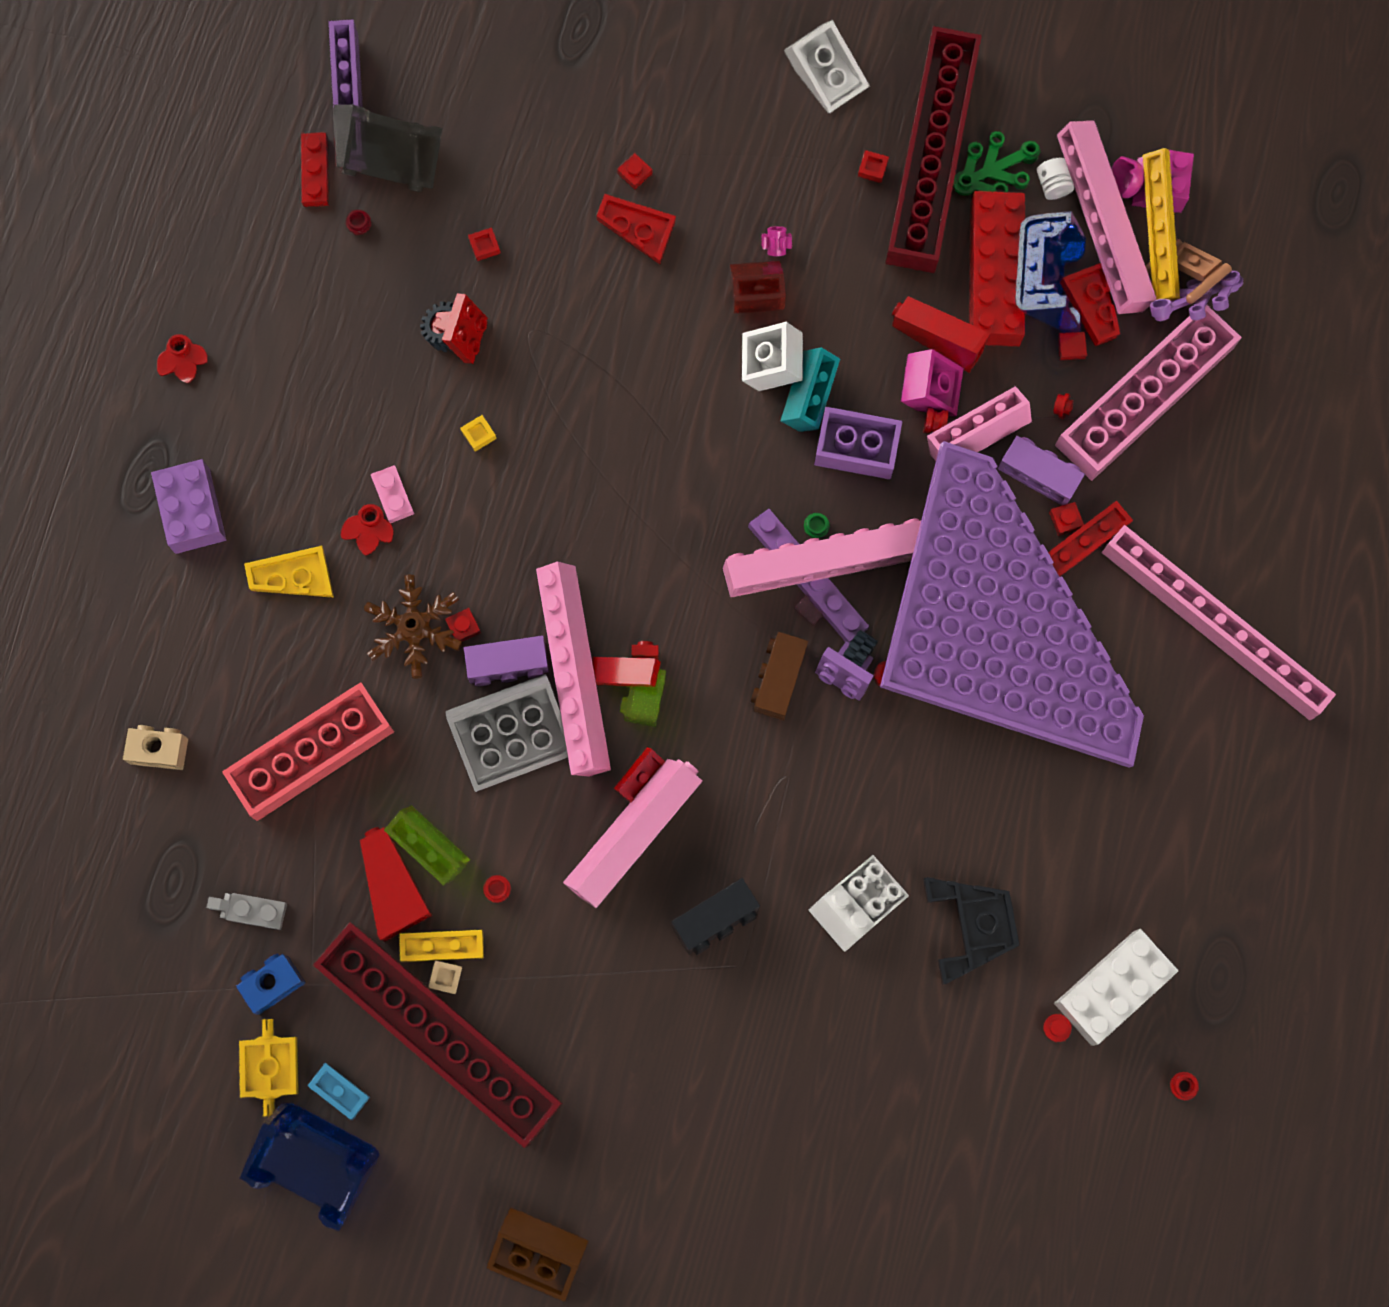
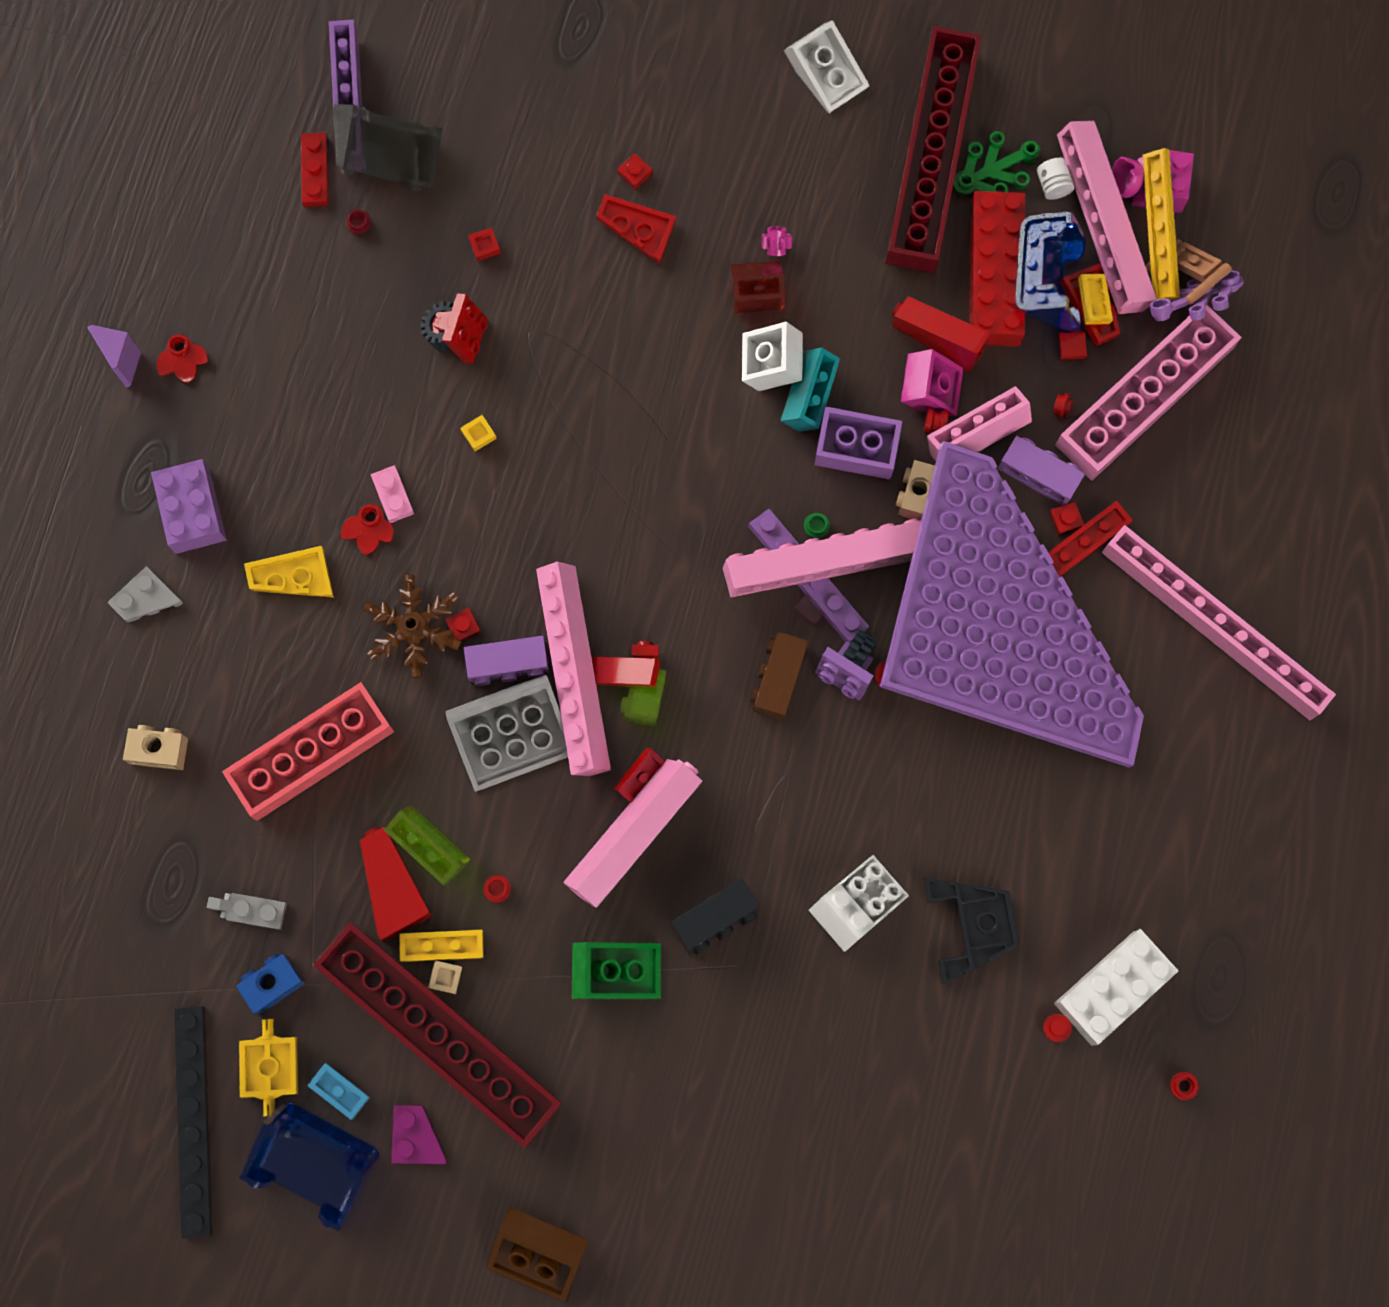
red plate [857,150,889,183] -> none
none -> medium lavender slope [87,325,141,388]
none -> light grey wing [107,566,183,623]
none -> black plate [174,1006,212,1238]
none -> magenta wing [391,1106,447,1164]
none -> green slope [572,942,661,999]
none -> tan brick [896,460,935,521]
none -> yellow plate [1078,274,1113,324]

